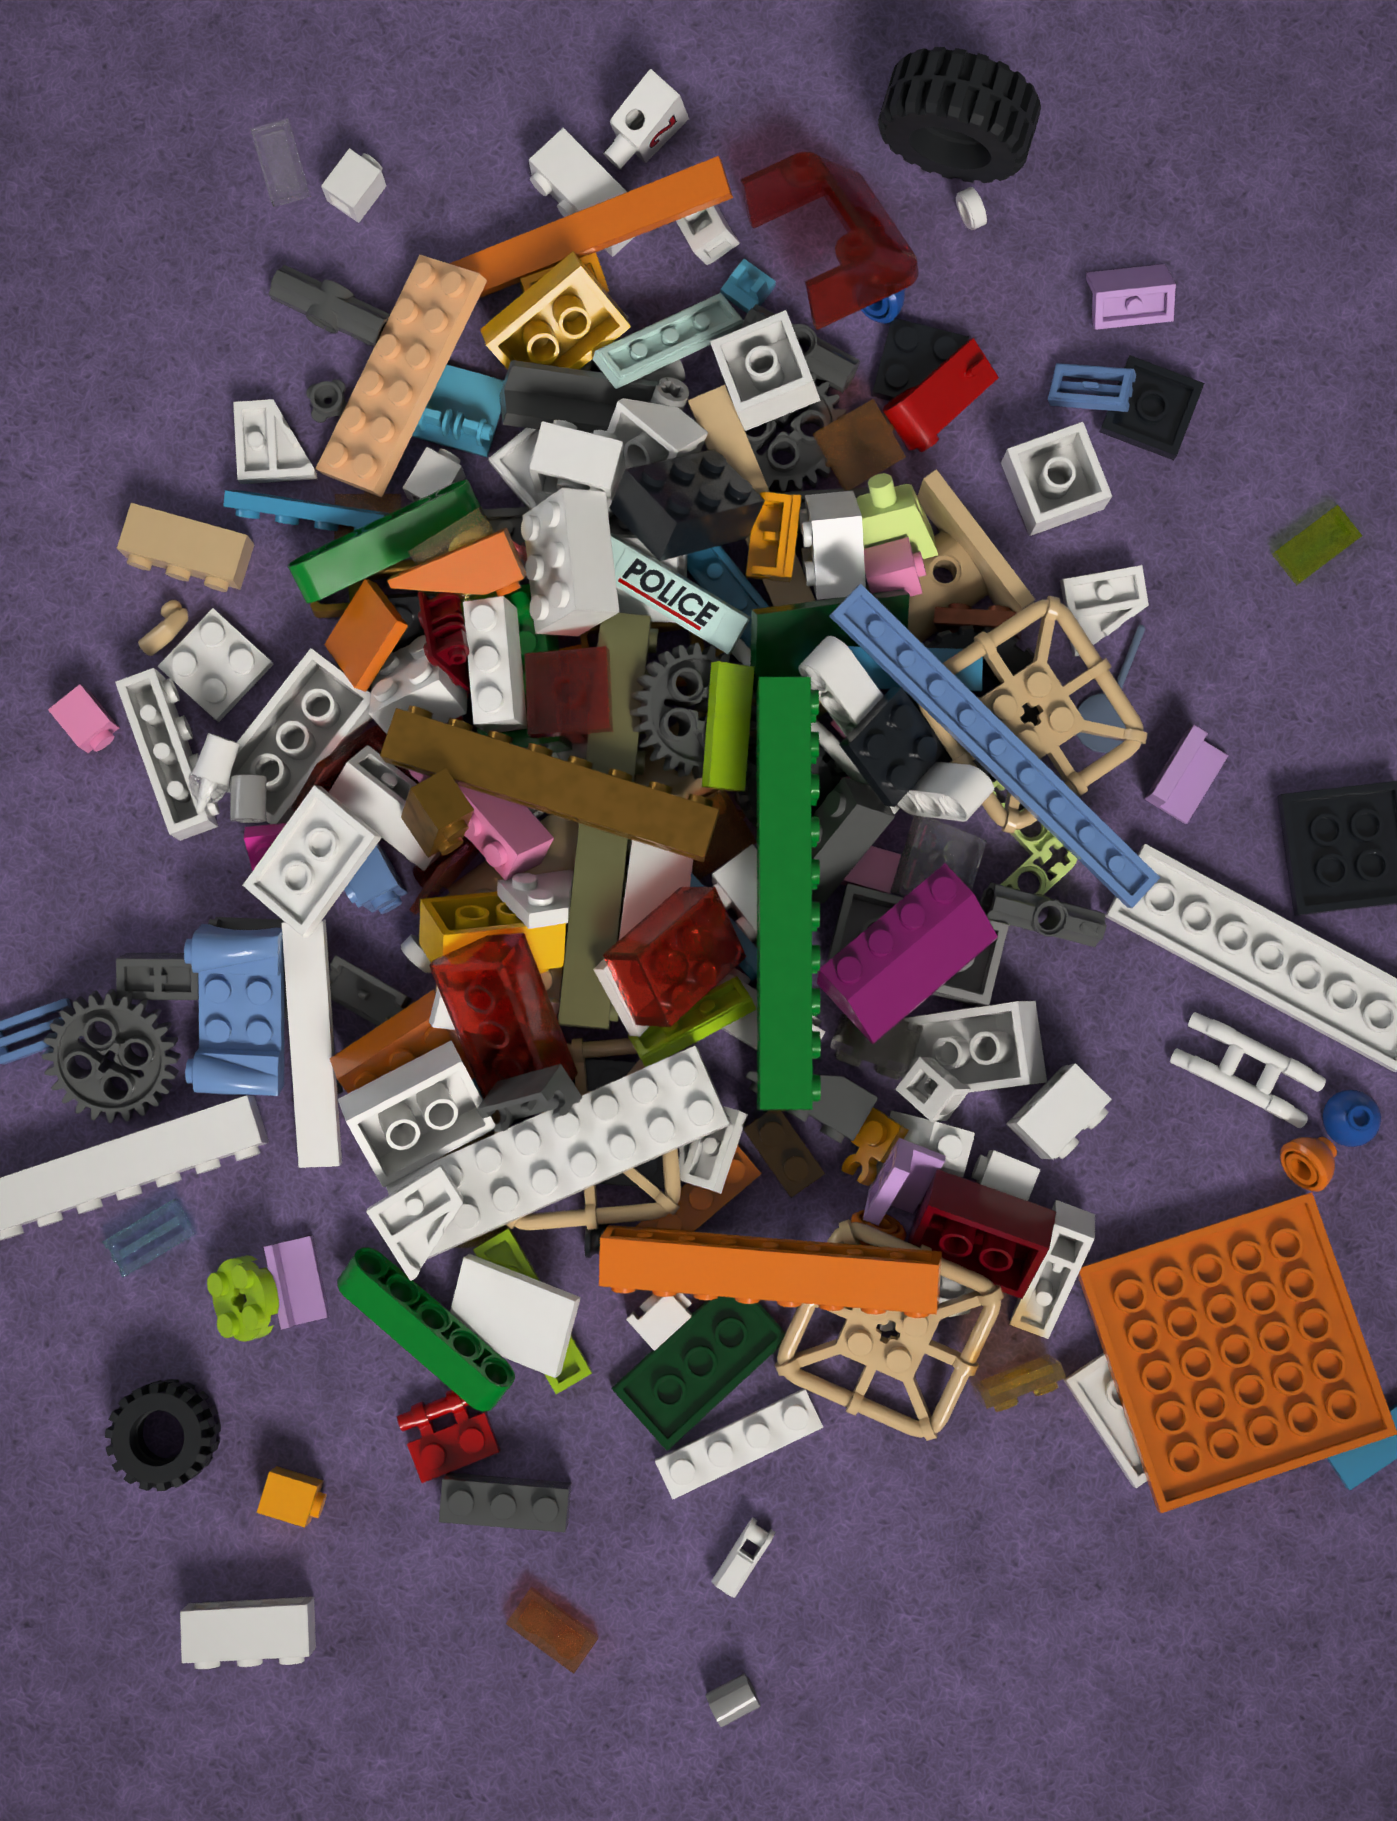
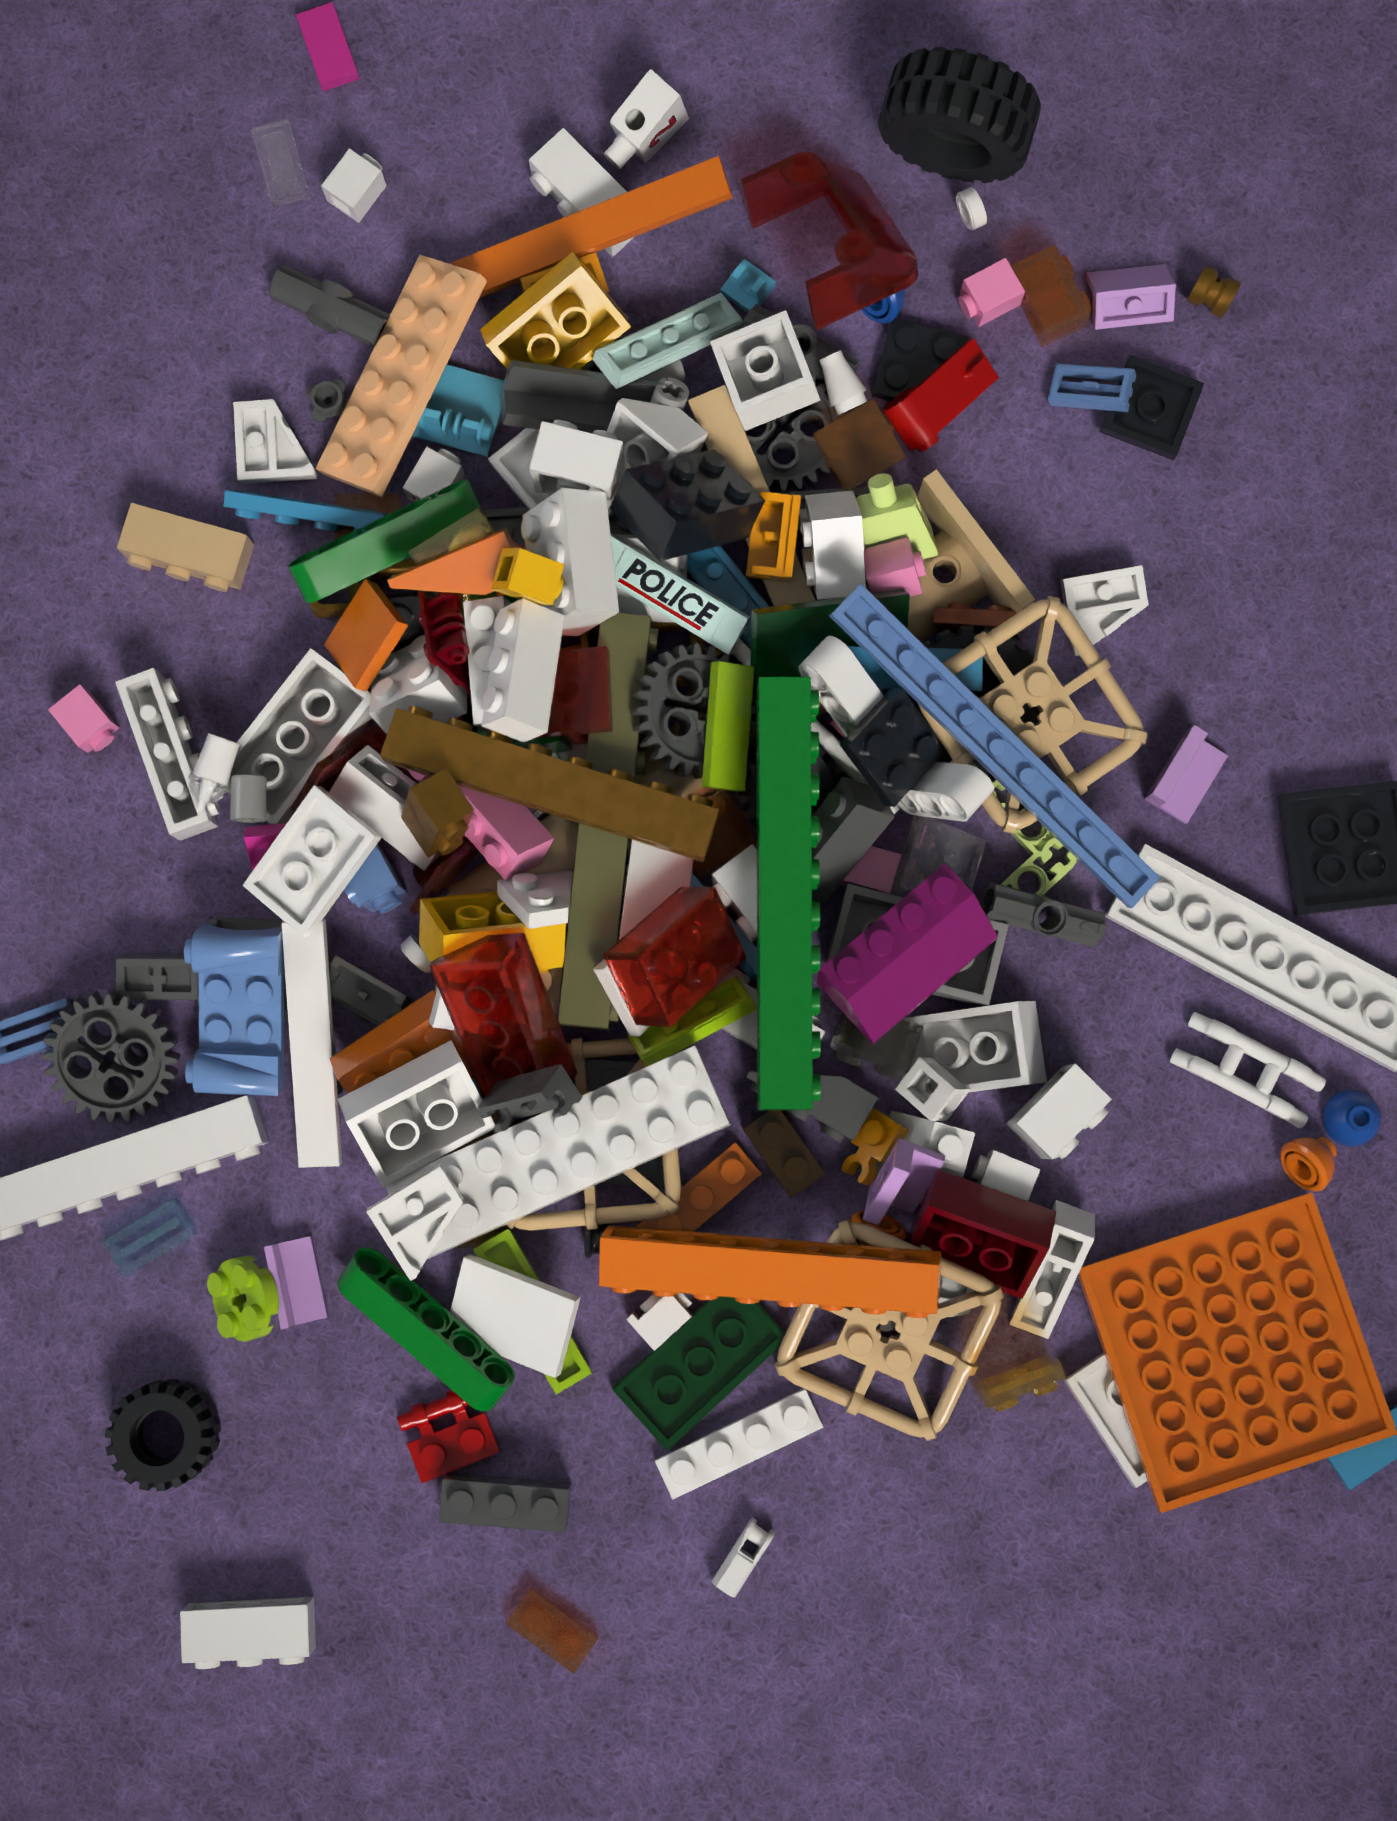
tan arm [138,600,188,656] -> none
white plate [157,608,274,722] -> none
light orange brick [256,1466,327,1528] -> none
white brick [676,205,740,265] -> none
white wing [679,1106,748,1194] -> none
light grey piece [705,1673,761,1728] -> none
white brick [1001,422,1112,536] -> none
sand blue piece [1076,625,1145,753] -> none
clear neon green tile [1272,505,1362,586] -> none
none -> dark pink tile [295,2,359,91]
none -> white brick [481,598,564,742]
none -> yellow brick [491,548,565,605]
none -> white cone [819,350,867,415]
none -> bright pink brick [958,258,1025,327]
none -> clear orange brick [1011,245,1091,347]
none -> pearl gold wheel [1186,265,1241,319]

